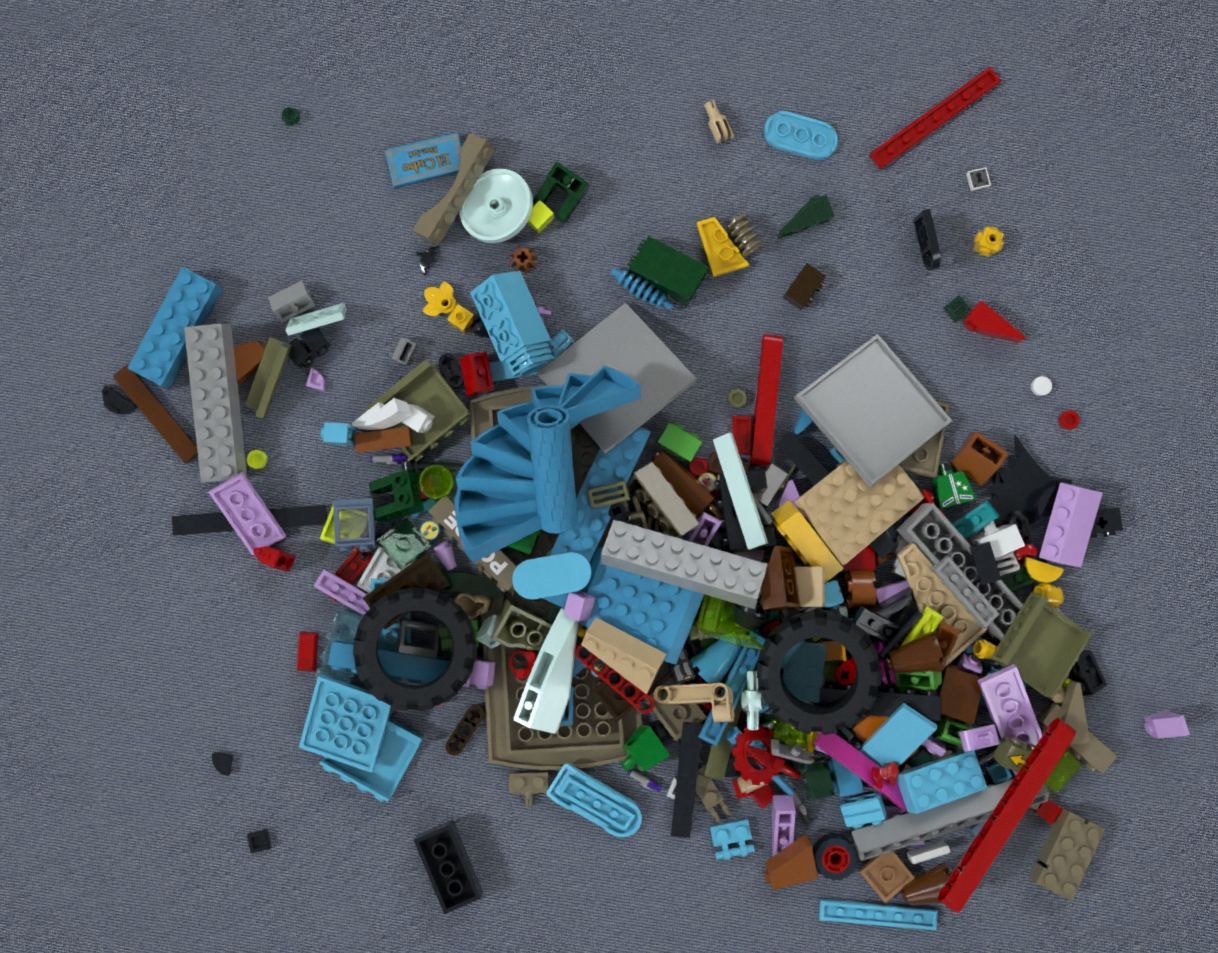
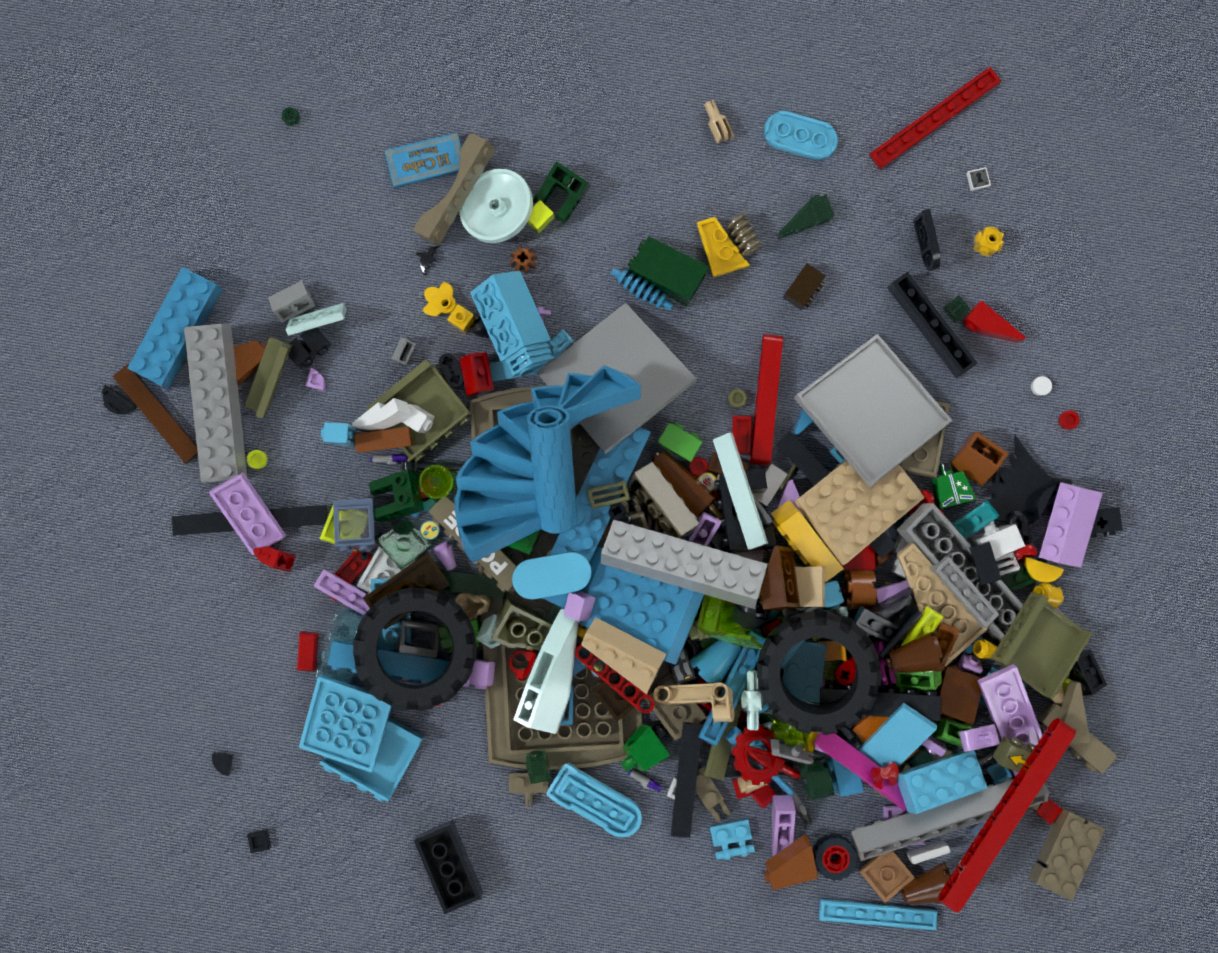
dark brown beam [445,704,485,756] -> none
medium azure brick [840,792,887,829] -> none
clear neon green tile [1045,751,1082,794] -> none
lavender slope [1144,710,1190,739] -> none
none -> clear green brick [525,750,551,784]
none -> black brick [887,271,978,378]

